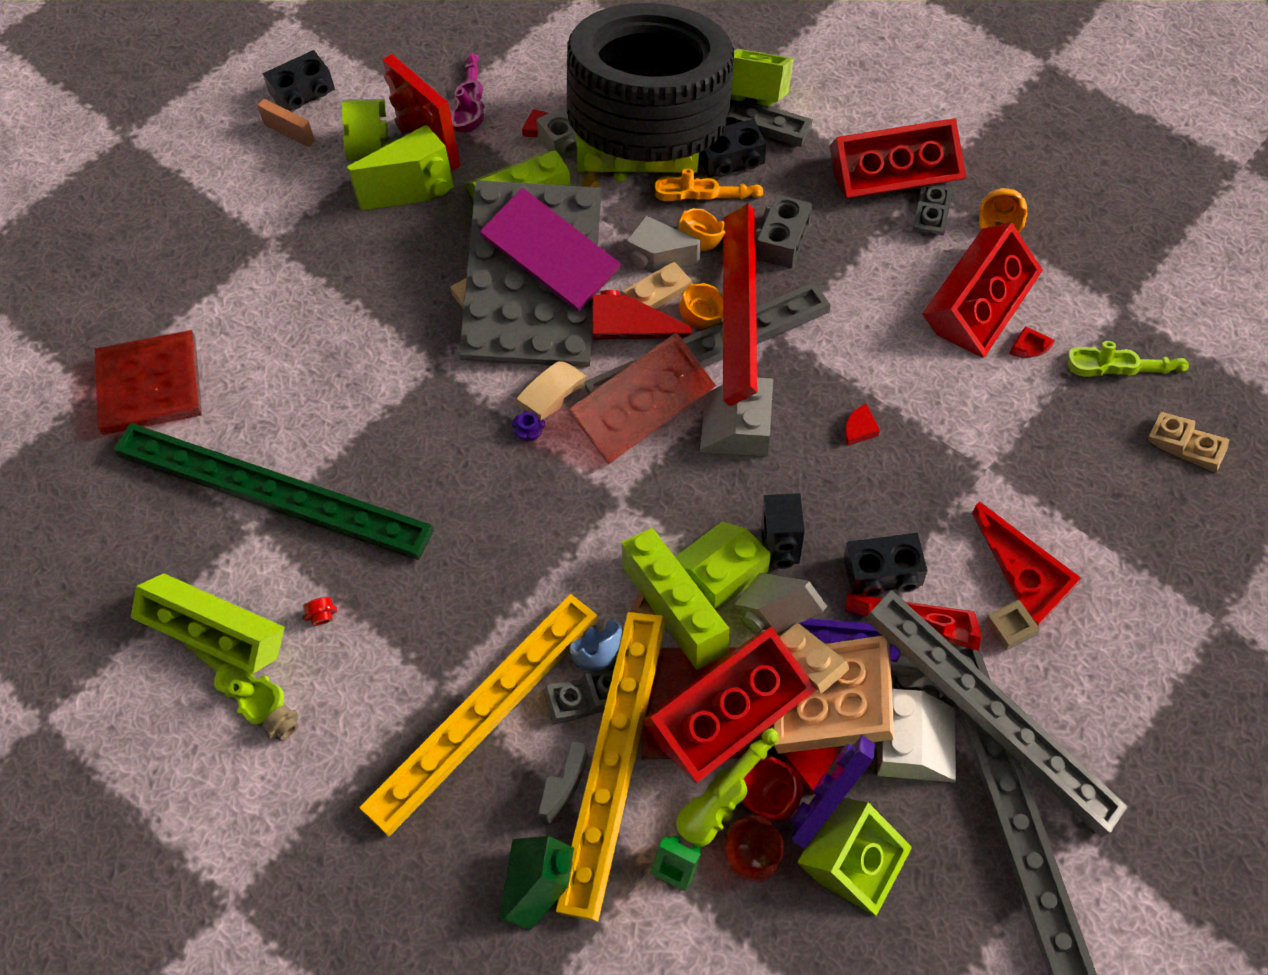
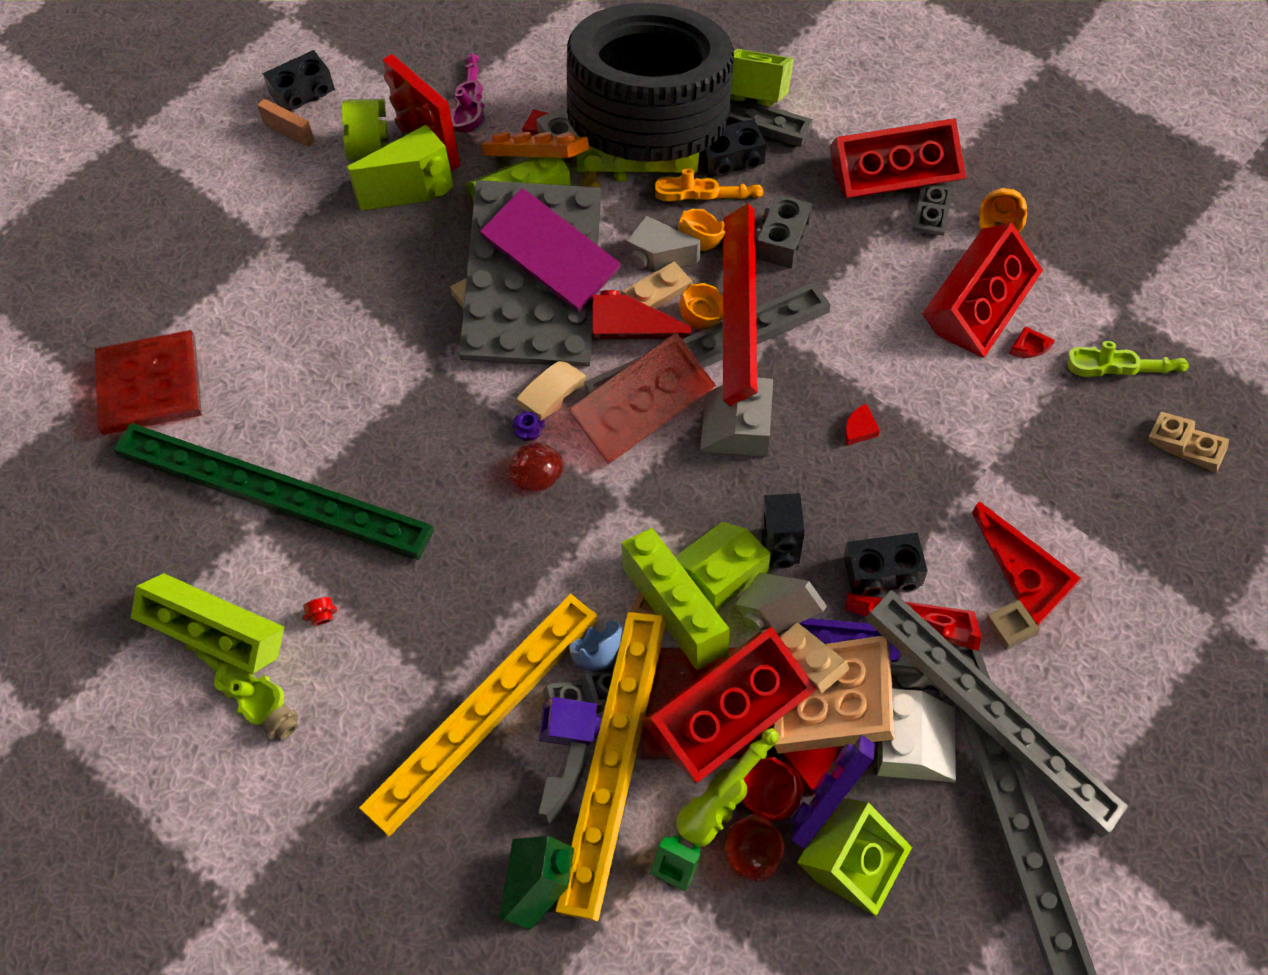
none -> orange plate [481,131,590,158]
none -> clear red hair [508,442,564,491]
none -> dark purple brick [539,697,601,746]

